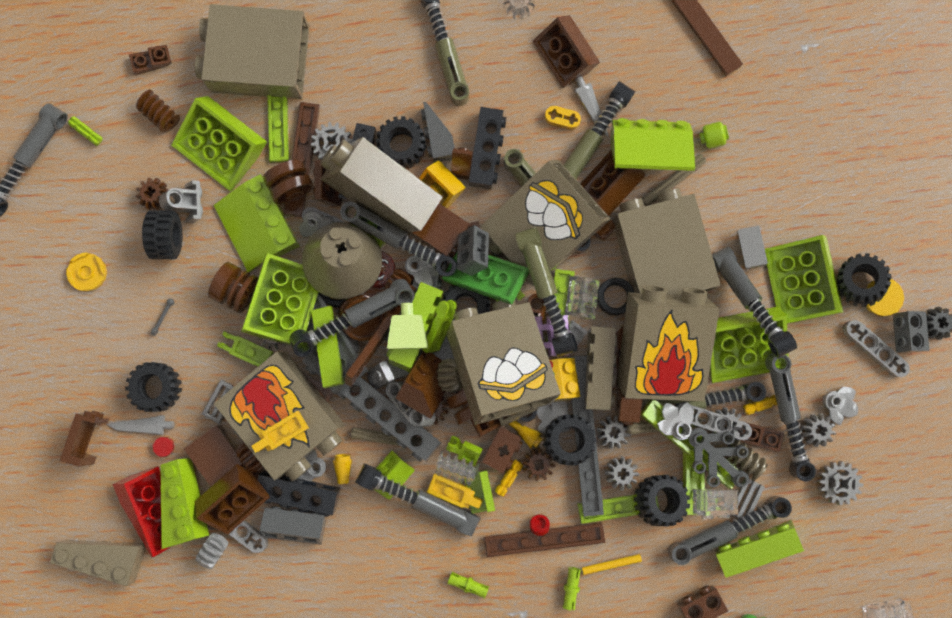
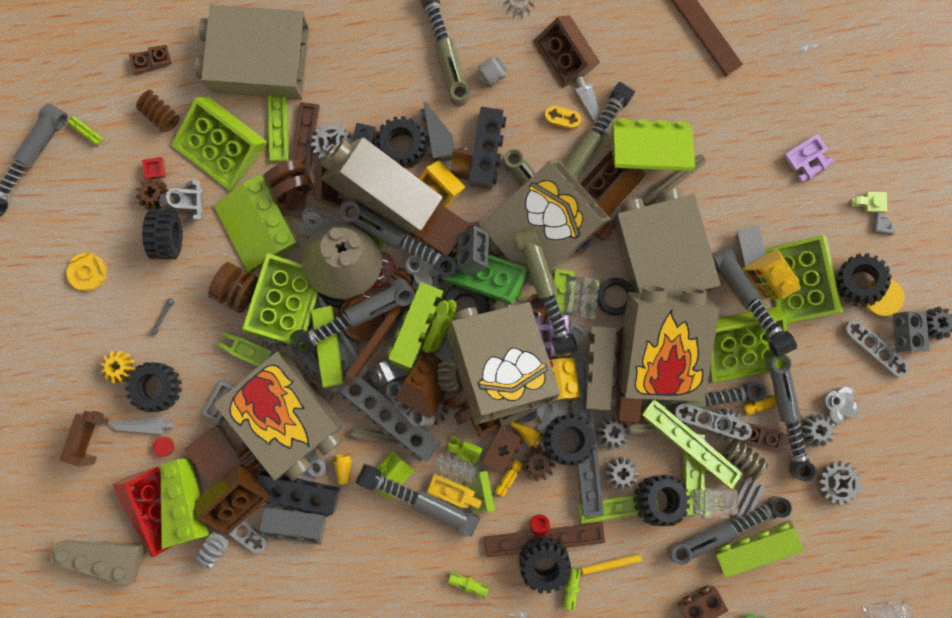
yellow hinge [252,411,309,453] -> none
yellowish green torso [387,303,428,349] -> none
light grey plate [657,402,694,440] -> none
dark grey plant [688,428,749,487] -> none
lime head [699,122,729,149] -> none
none -> yellow gear [100,350,136,384]
none -> red plate [142,157,166,180]
none -> light grey head [478,57,507,86]
none -> black tyre [519,536,571,594]
none -> yellow slope [742,248,801,299]
none -> lavender plate [784,134,834,183]
none -> yellowish green plate [851,192,887,213]
none -> light grey tile [873,212,895,235]

